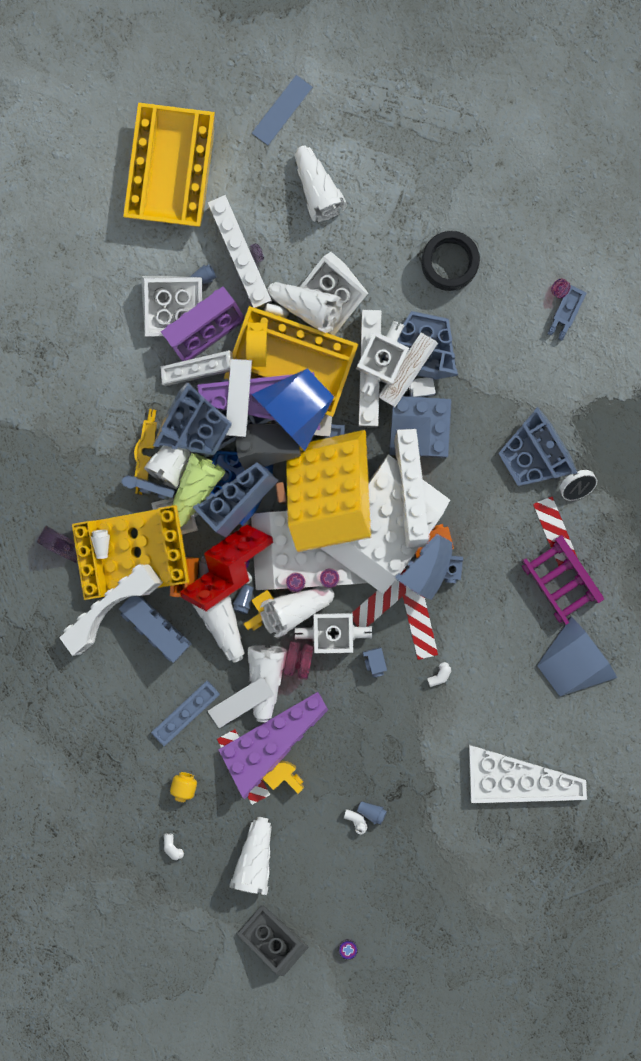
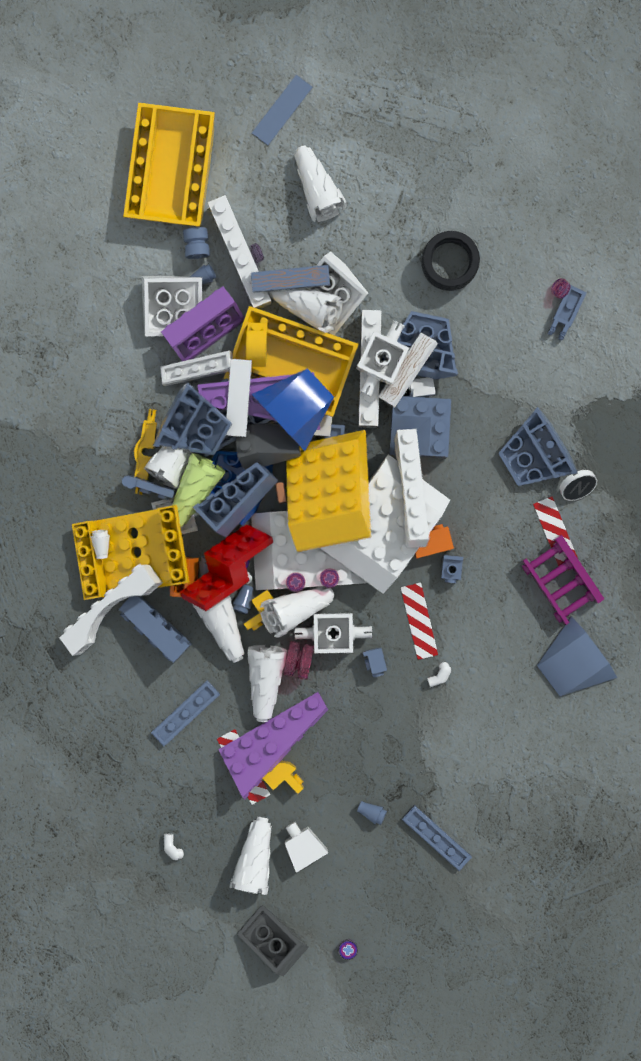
clear purple slope [37,526,78,563] -> none
yellow head [170,772,197,802] -> none
white sticker [208,677,274,728] -> none
white arm [264,303,289,319] -> none
white arm [344,809,367,835] -> none
sticker [352,568,410,627] -> none
sand blue wedge [395,534,452,600] -> none
white wing [469,745,587,803] -> none
none -> sand blue wheel [183,227,210,259]
none -> sand blue tile [251,265,330,293]
none -> white torso [285,822,328,872]
none -> sand blue tile [402,805,472,871]

